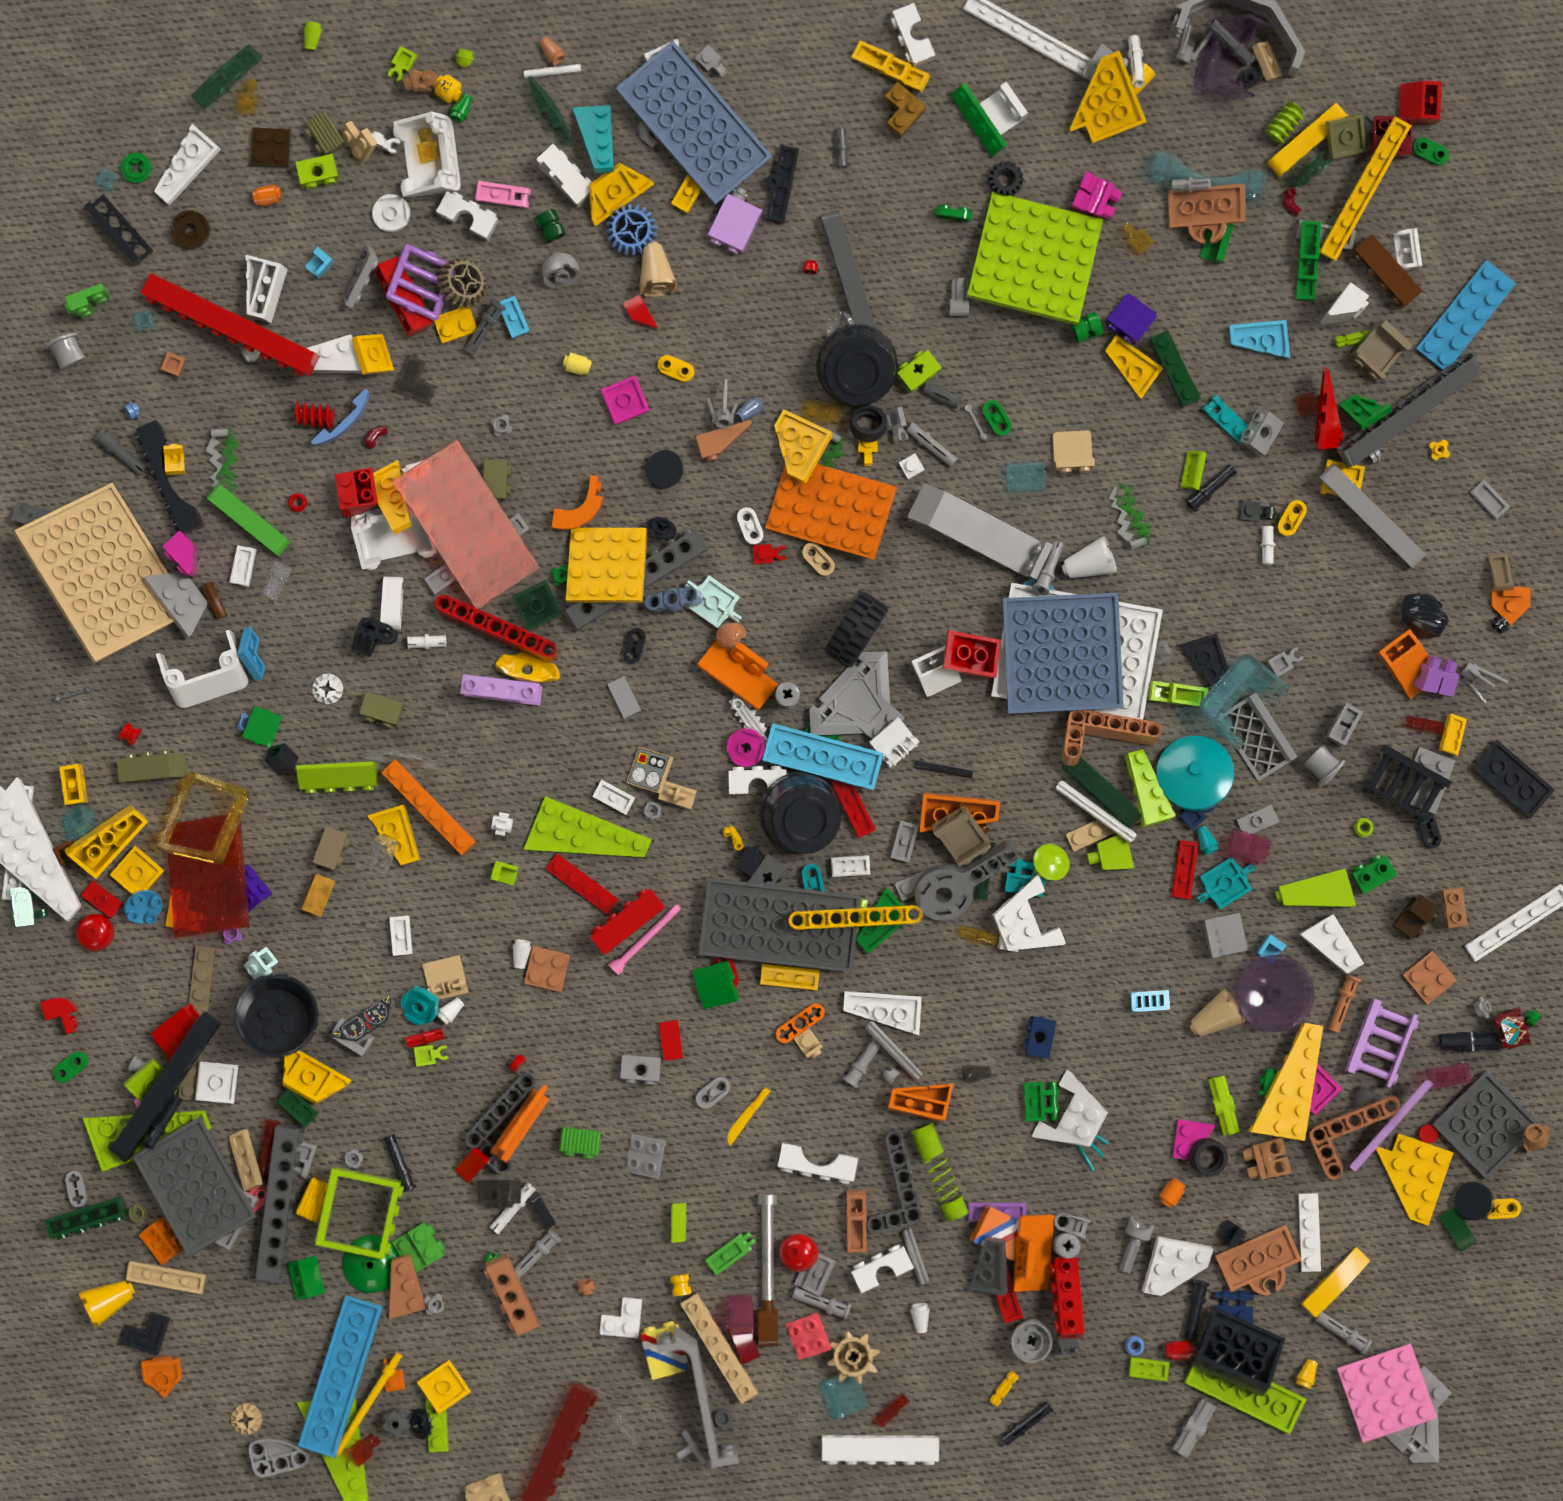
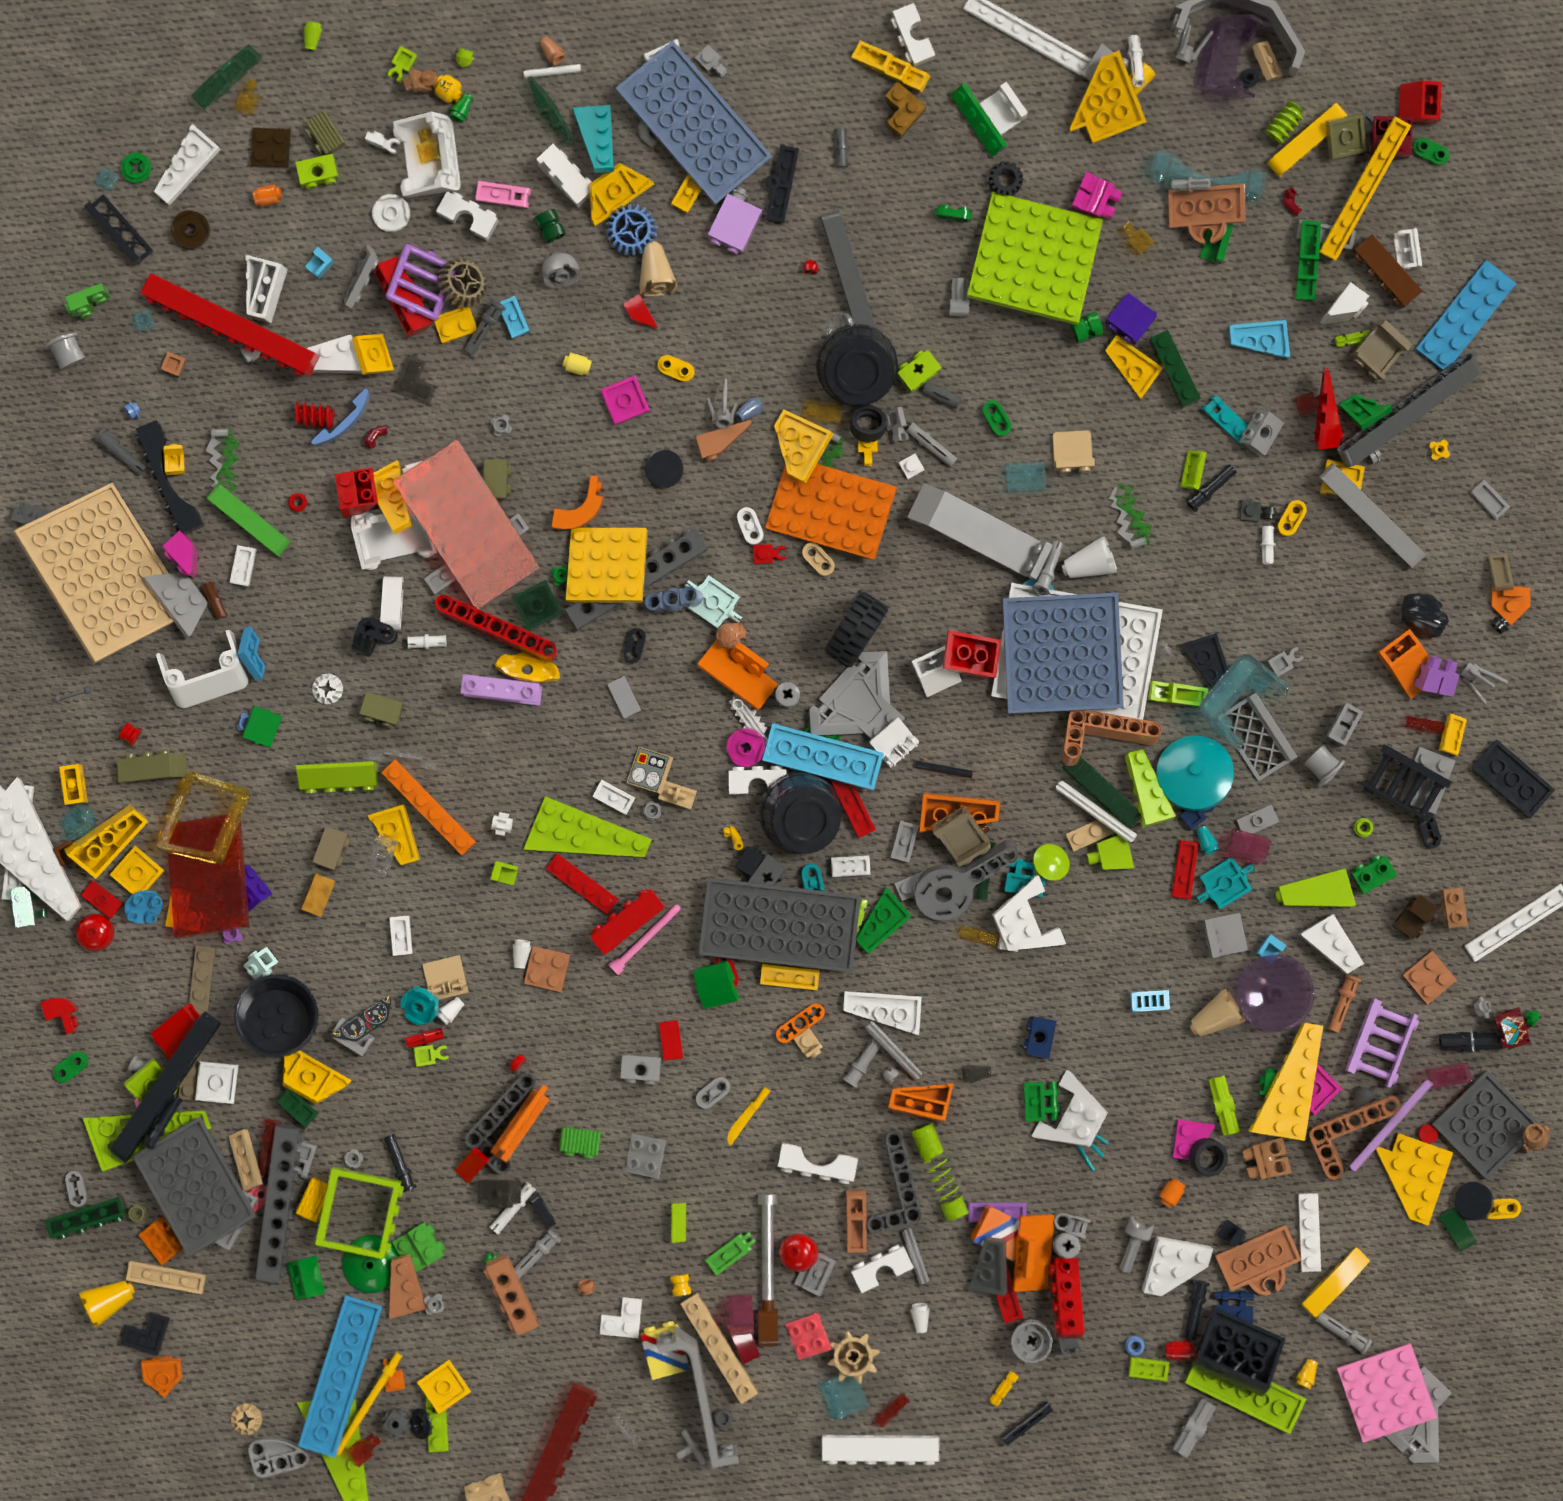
clear piece [261,560,295,601] -> none
black panel [265,743,298,775] -> none
tan plate [341,121,378,163] -> none
black gear [646,517,677,541] -> none
yellow beam [789,905,923,929] -> none
light grey pin [792,1287,851,1321] -> none
light grey hinge [965,404,987,440] -> none
dark grey pin [1207,18,1256,68] -> none
clear green plate [1290,151,1332,189] -> none

